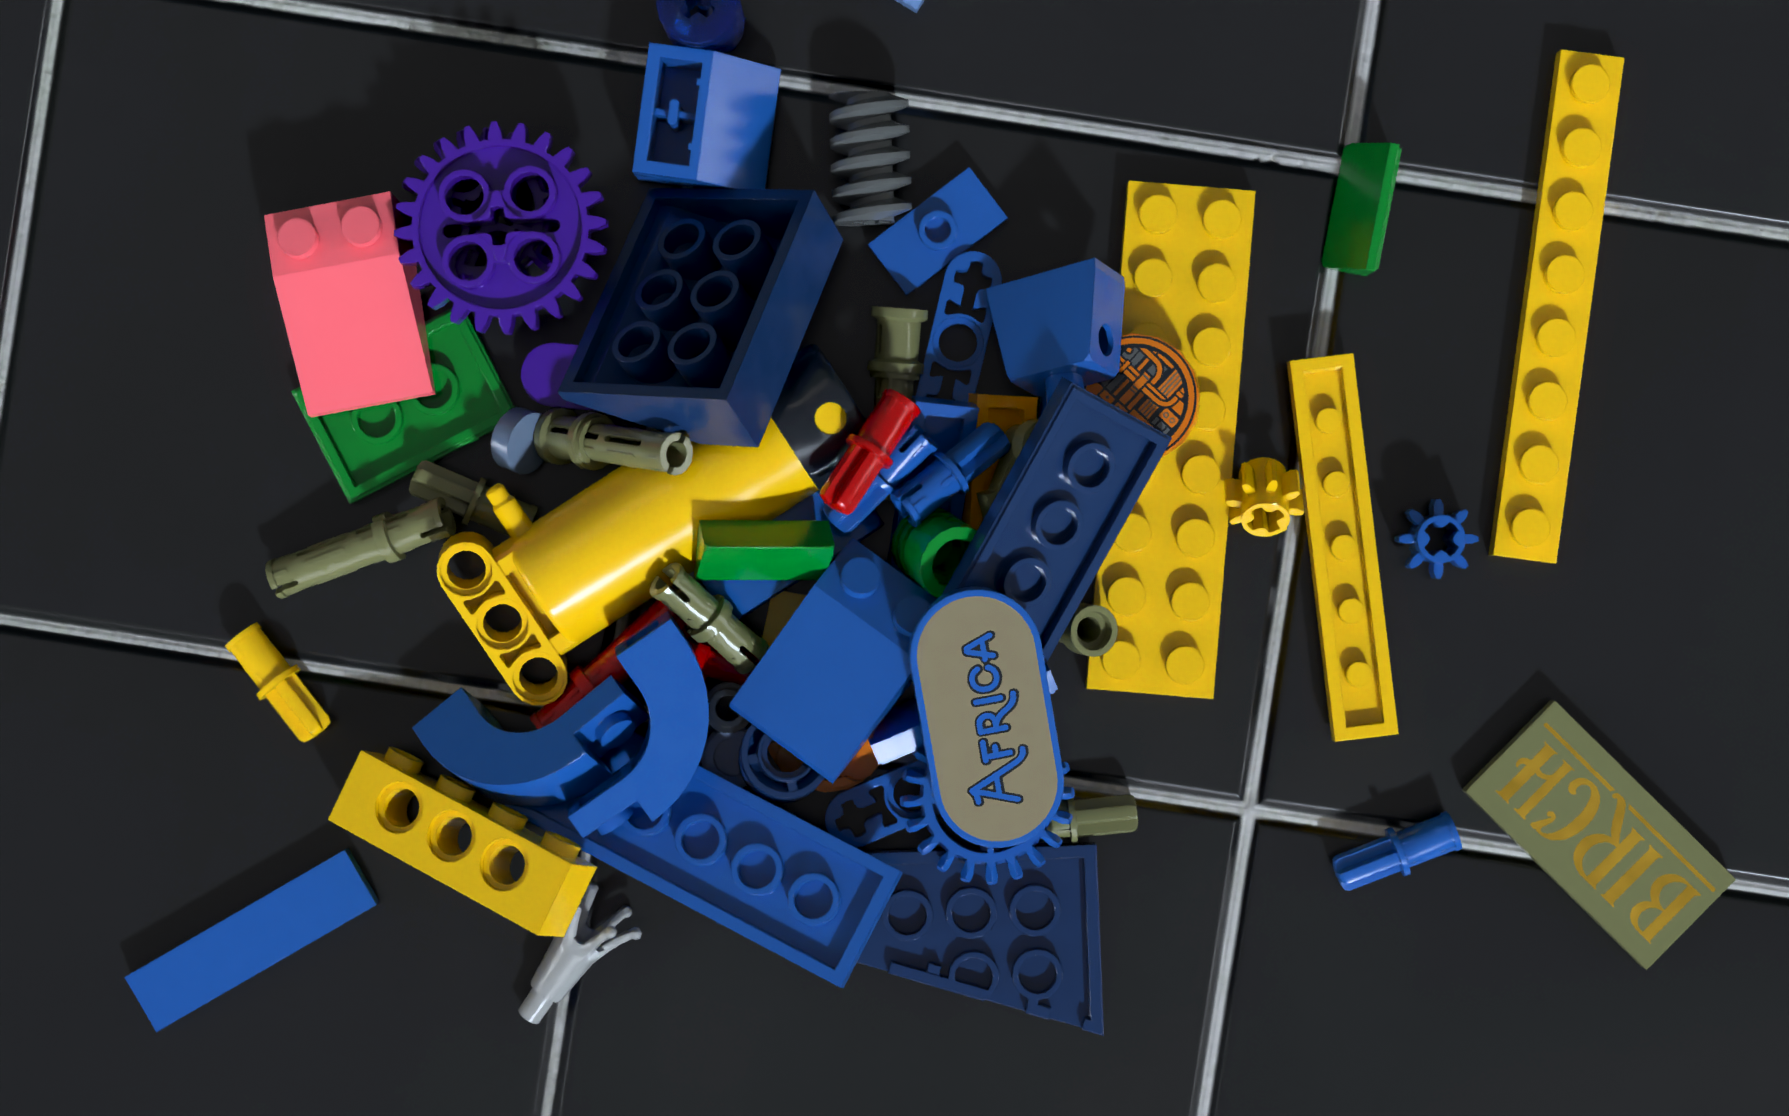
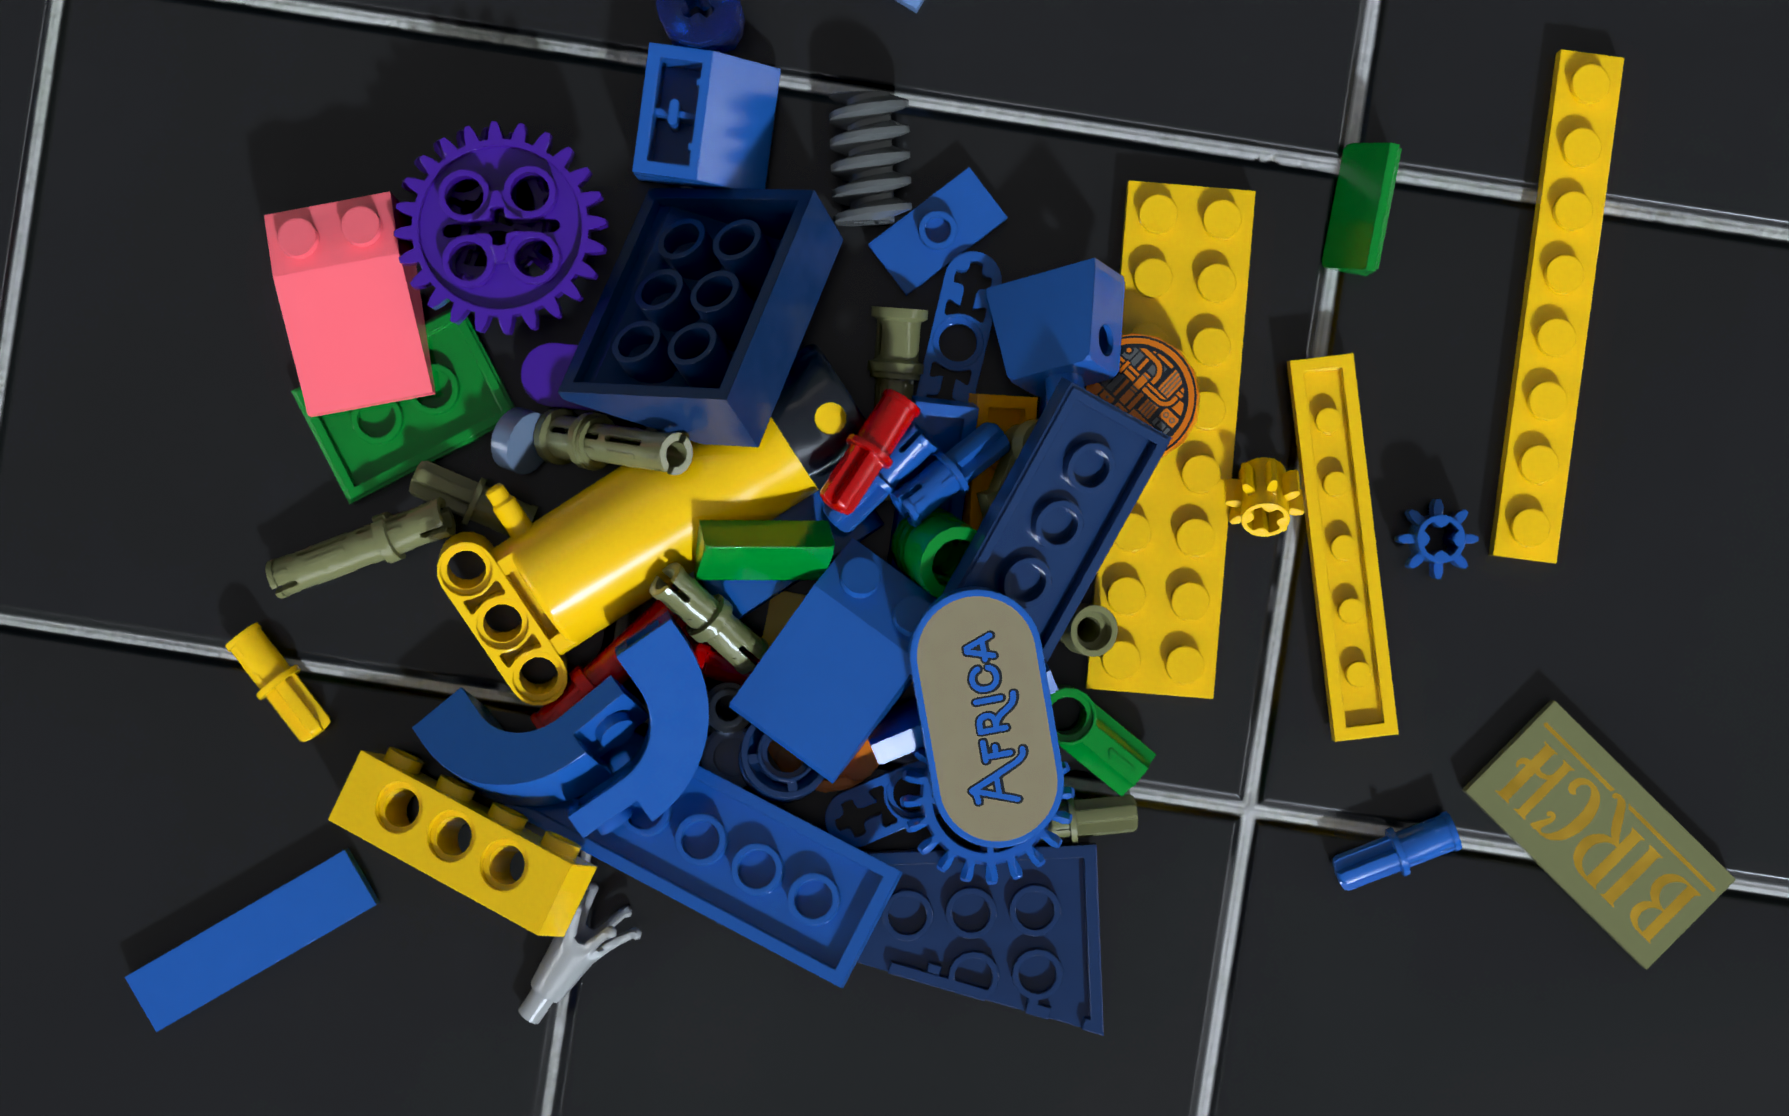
none -> green piece [1050,684,1156,797]

